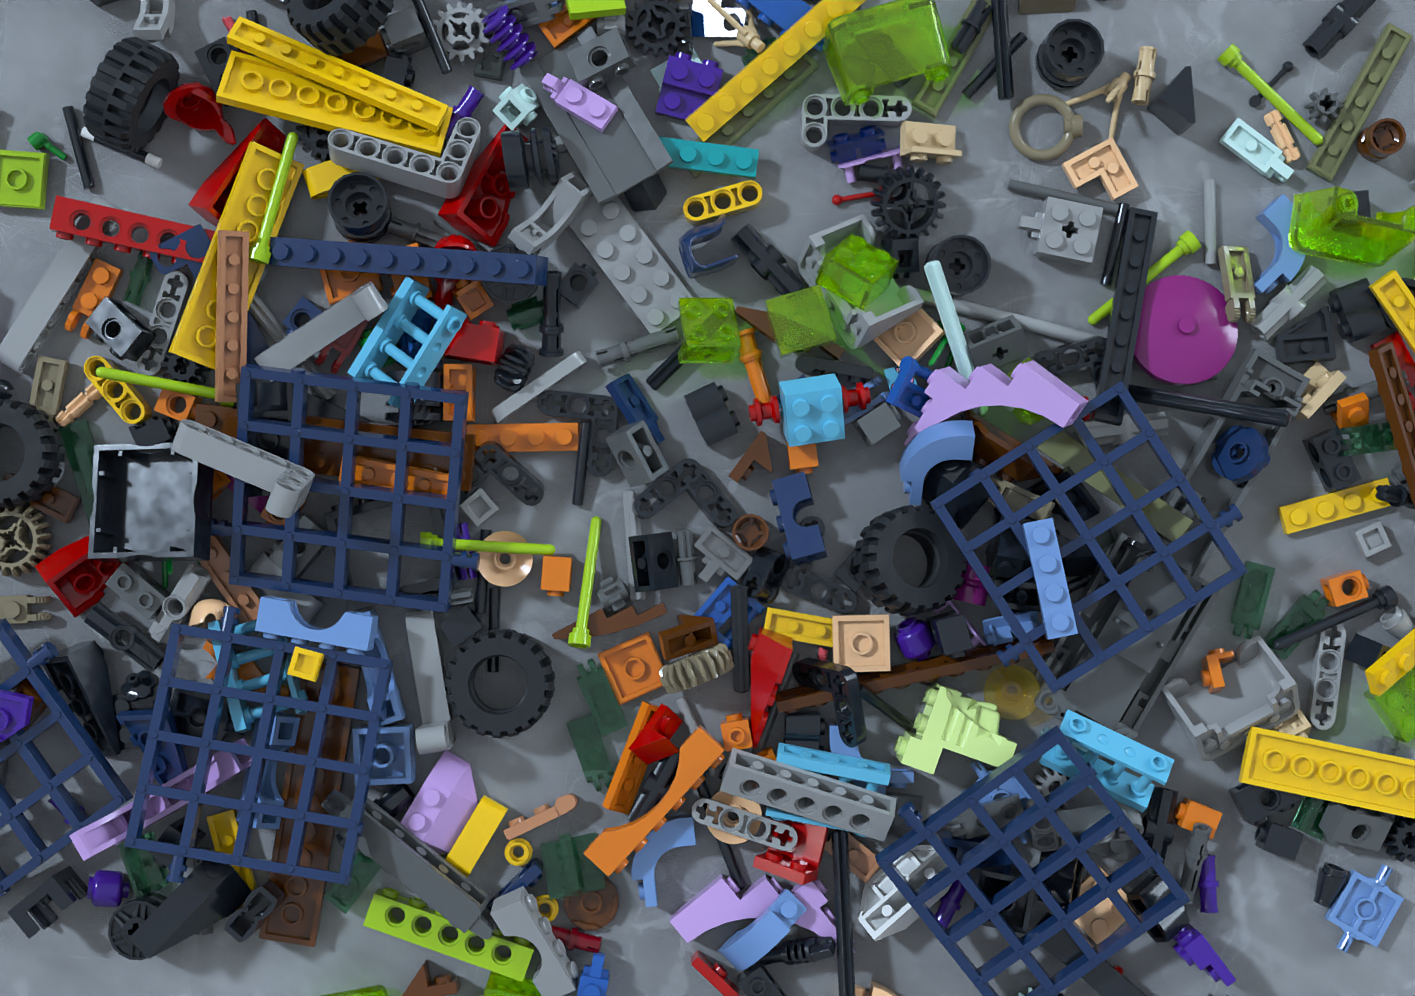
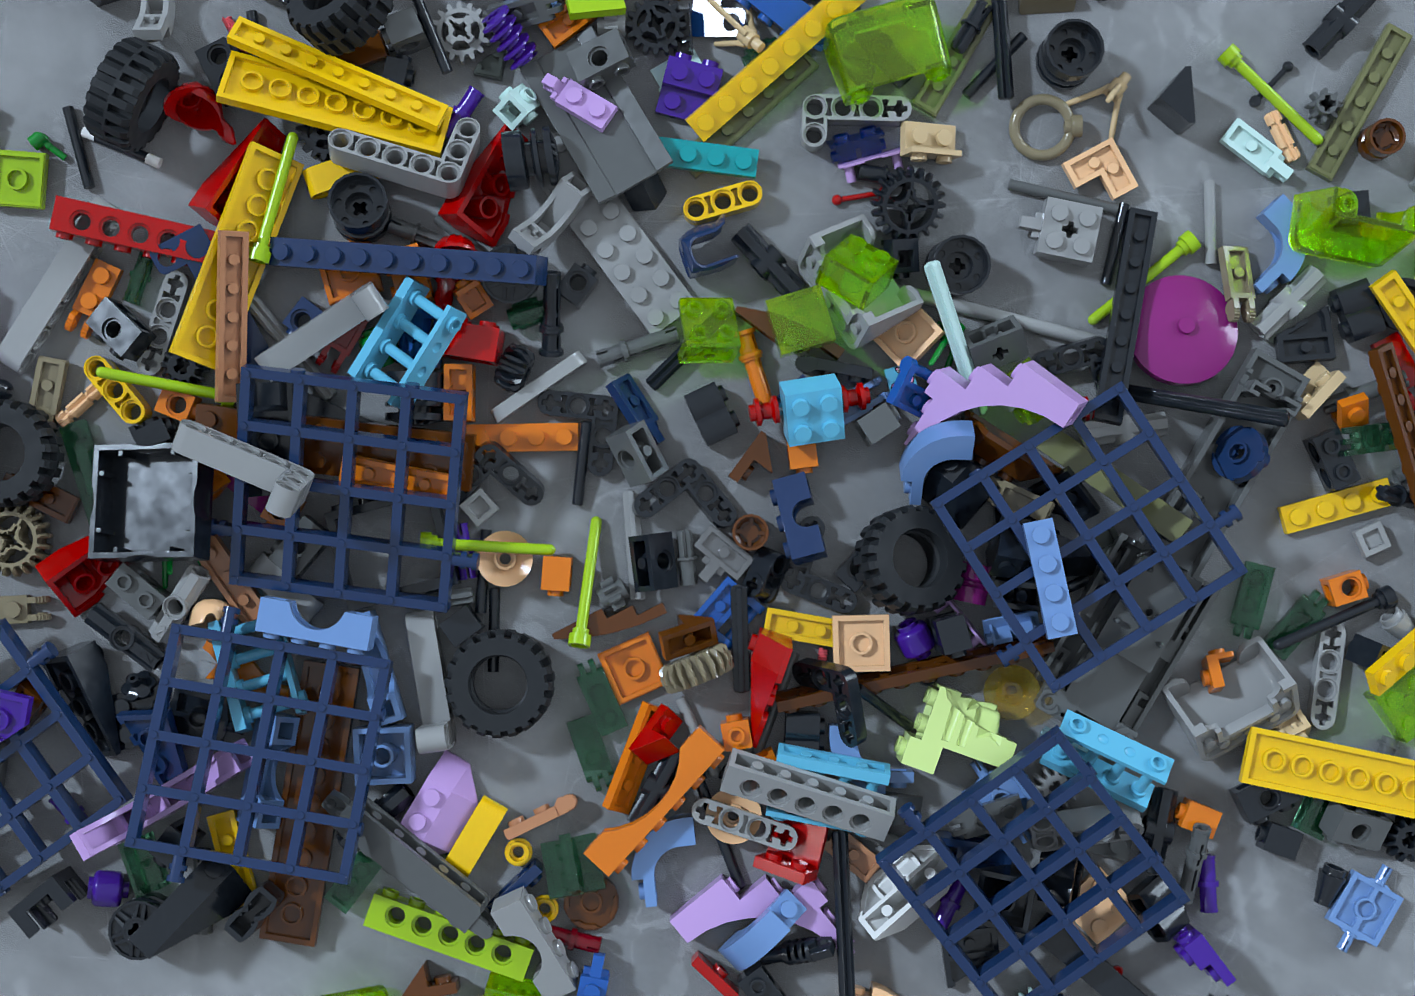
yellow tile [287,646,325,682] -> none
tan pin [1131,46,1157,106] -> none
none -> black wing [941,926,1000,988]

